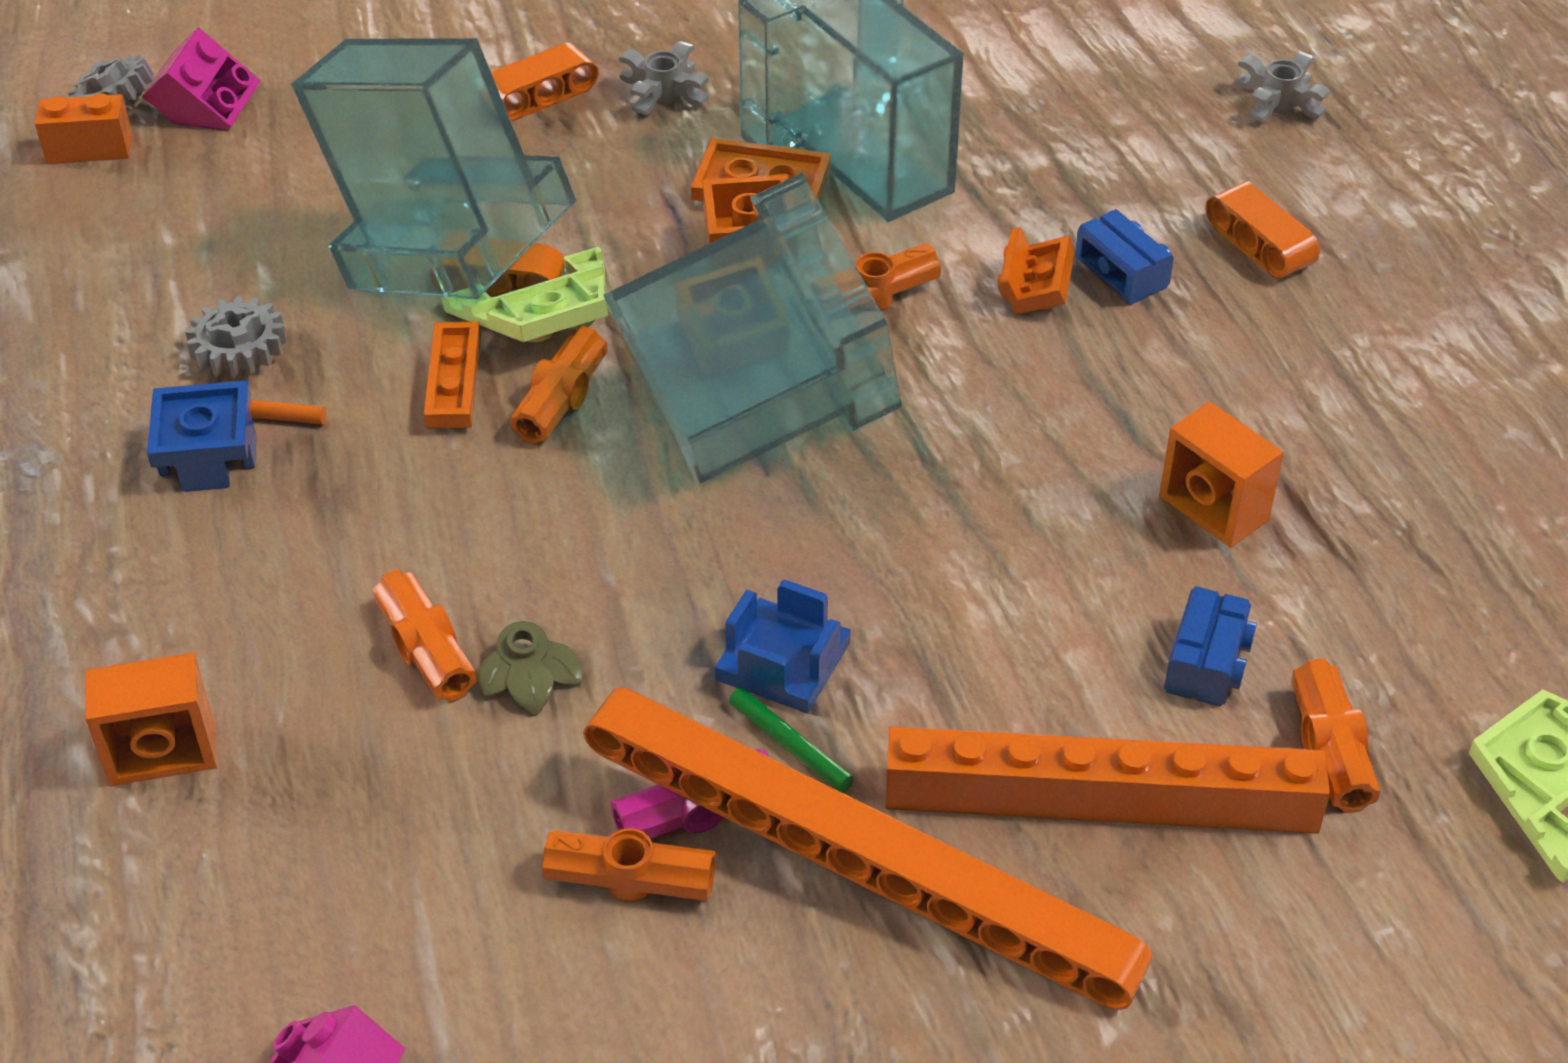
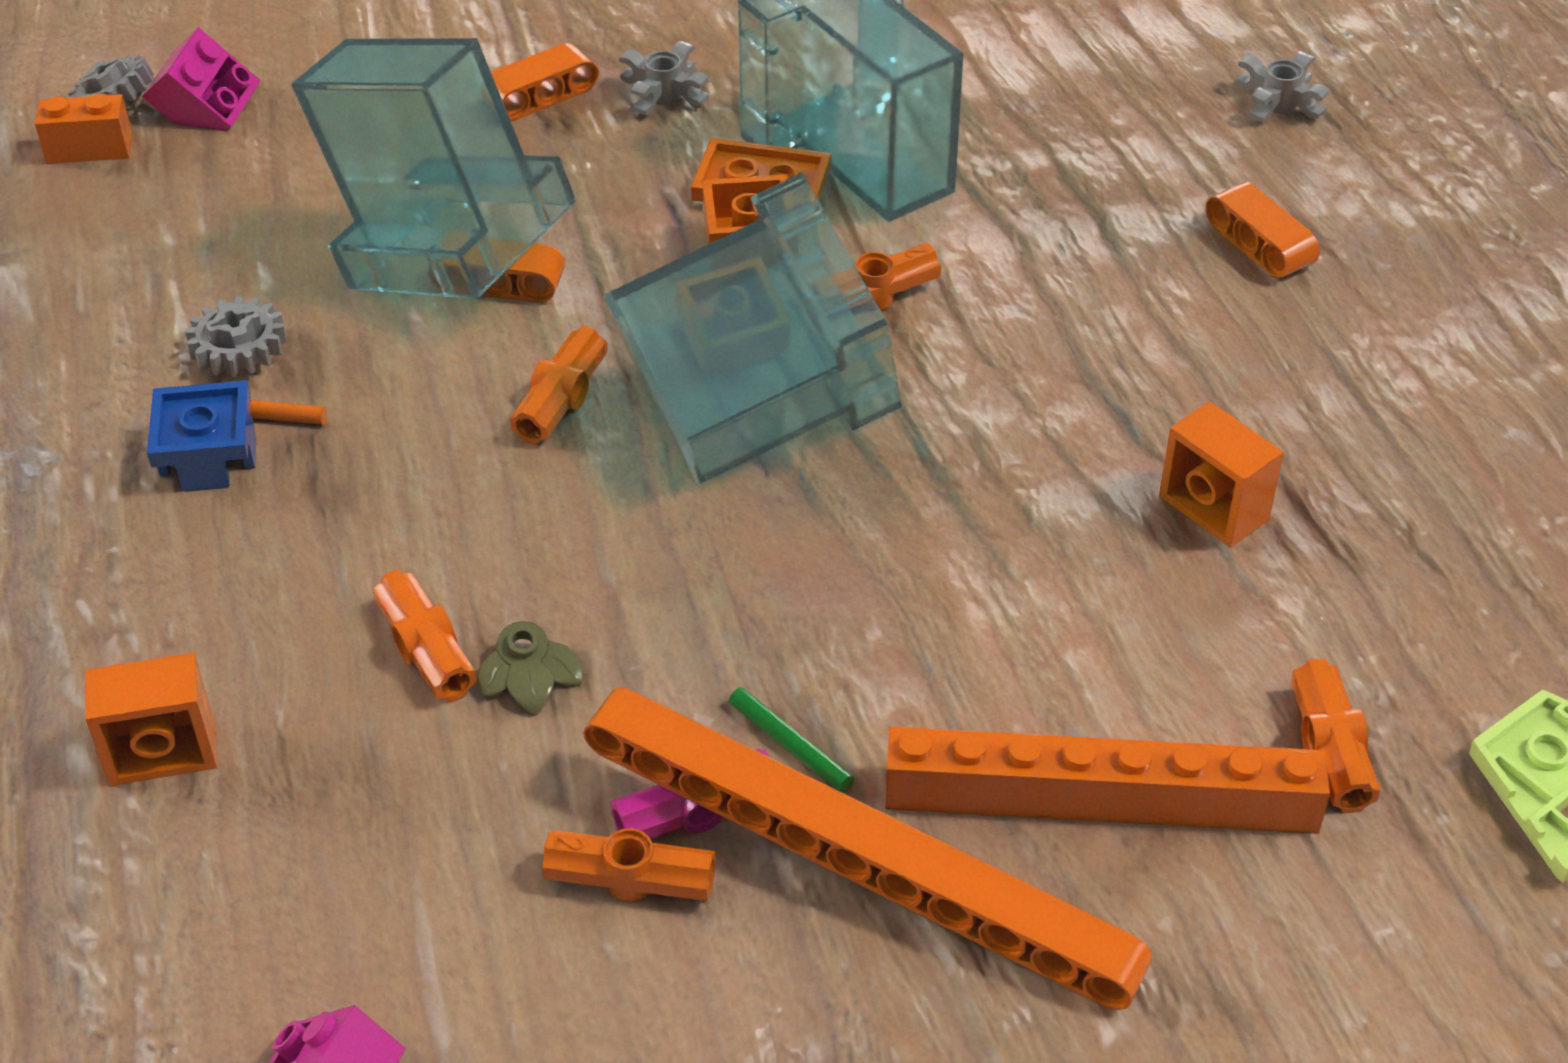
orange plate [423,321,481,428] -> none
yellowish green wing [441,246,608,342] -> none
blue panel [715,580,851,714] -> none
orange bracket [997,227,1076,315] -> none
blue brick [1075,209,1174,305] -> none
blue brick [1164,586,1257,706] -> none

